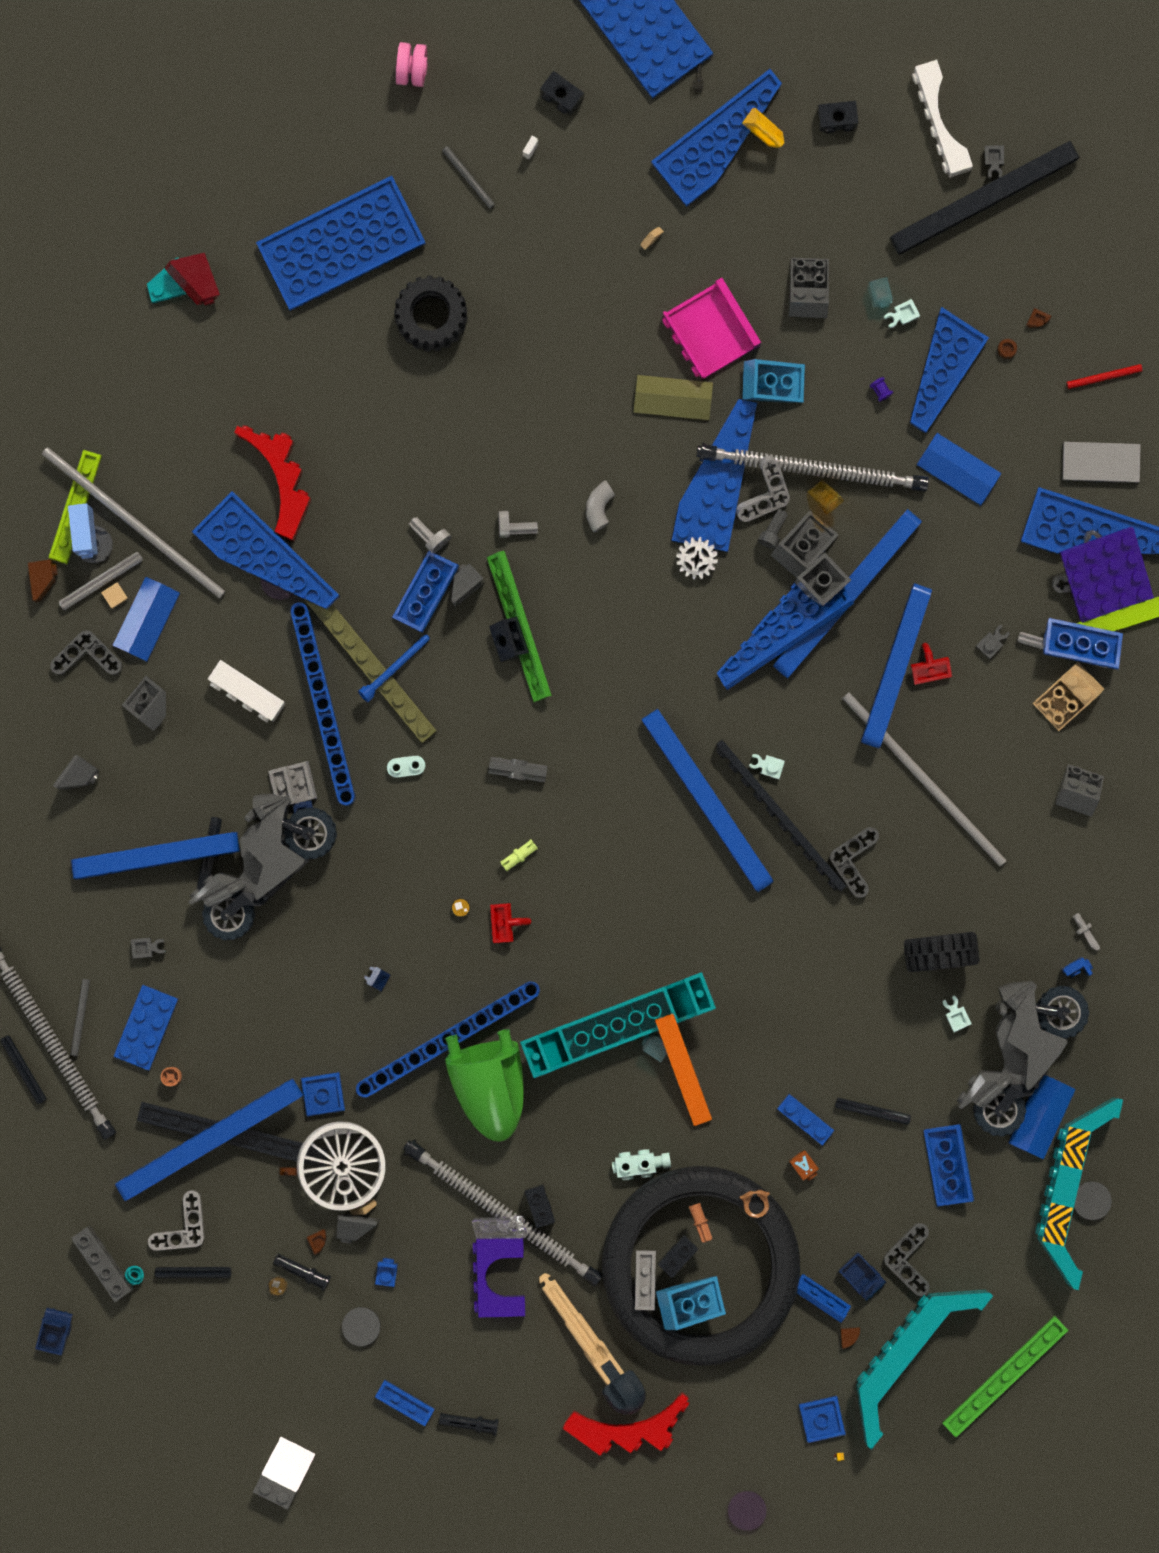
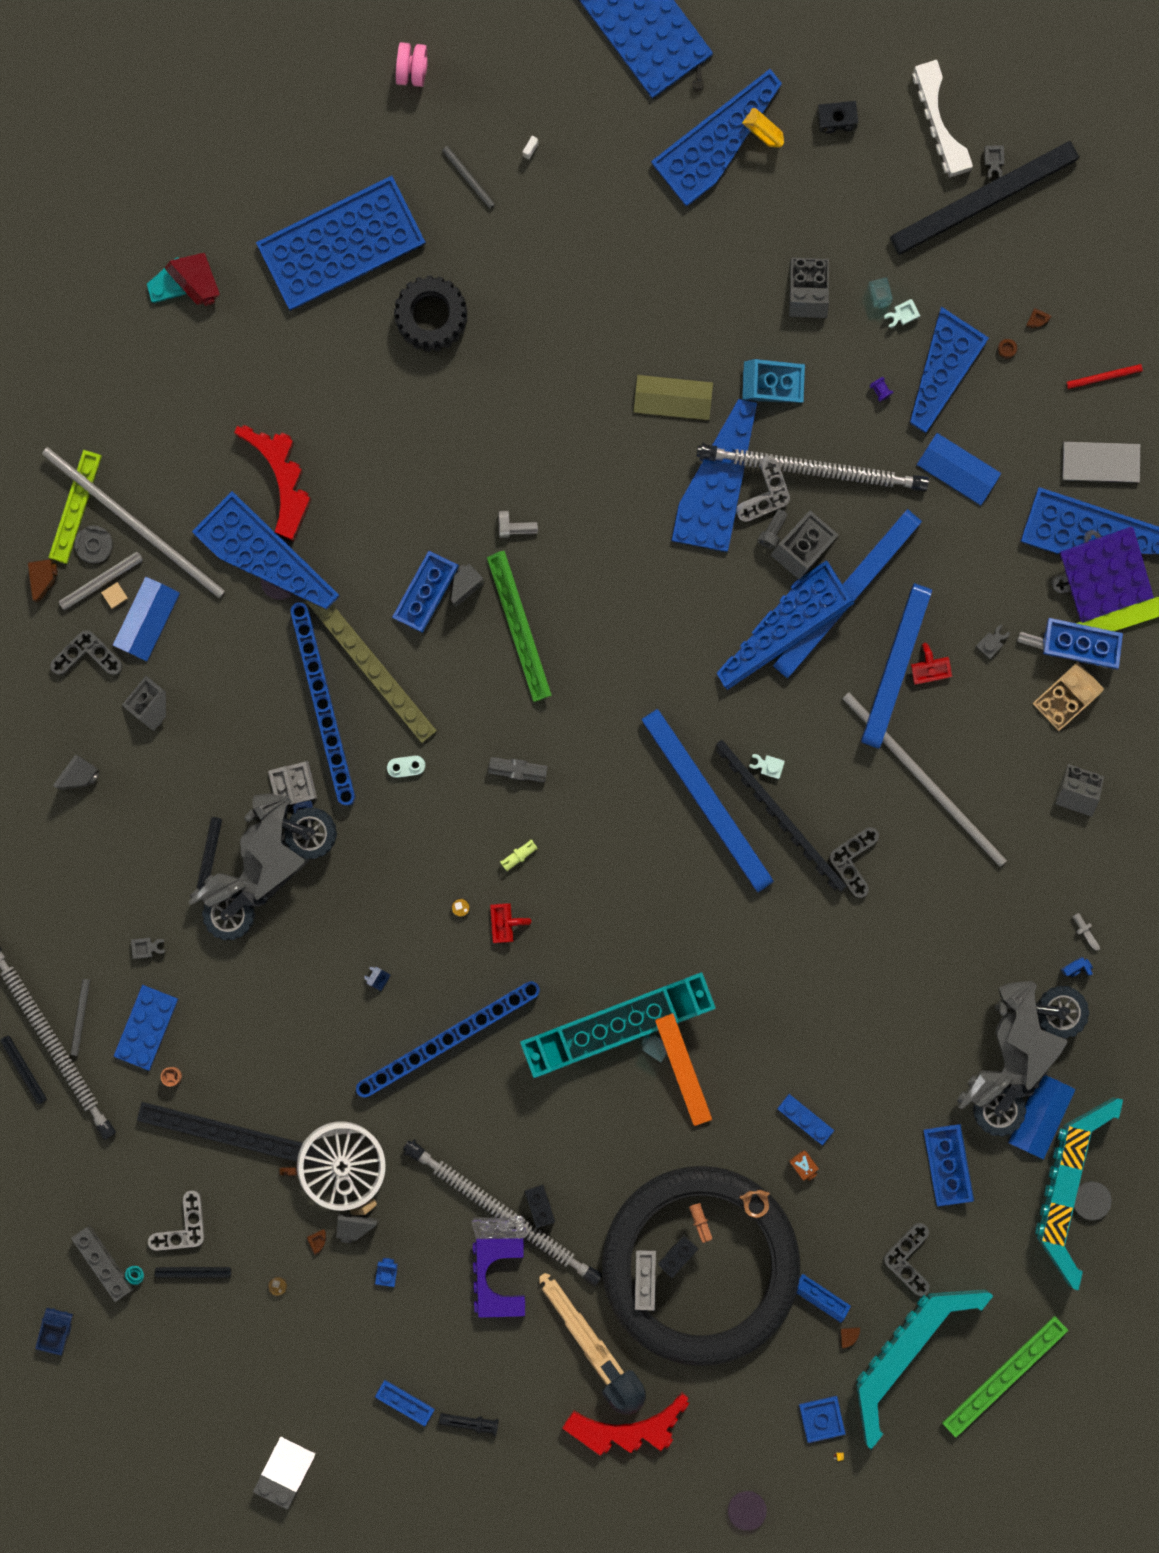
light blue brick [68,503,98,559] -> none
blue beam [71,832,240,879] -> none
blue beam [114,1079,303,1201] -> none
white brick [208,660,286,723] -> none
black pin [273,1253,331,1292] -> none
blue tile [301,1072,345,1116] -> none
dark grey tile [342,1307,381,1346] -> none
blue piece [358,635,430,702] -> none
light grey piece [409,517,452,553] -> none
bright green windscreen [445,1029,523,1142] -> none
black brick [489,617,529,662] -> none
black brick [540,71,584,116] -> none
light grey cylinder [586,480,615,532] -> none
light aqua brick [612,1149,671,1180] -> none
tan tile [641,227,664,250] -> none
dark azure slope [656,1276,726,1330] -> none
dark pink panel [662,278,761,380] -> none
white gear [676,537,718,579] -> none
dark grey slope [795,553,851,606] -> none
clear yellow slope [808,480,844,514] -> none
black axle [835,1098,911,1125] -> none
dark blue piece [838,1252,887,1301] -> none
black tyre [903,932,980,972] -> none
light aqua plate [943,996,971,1032] -> none

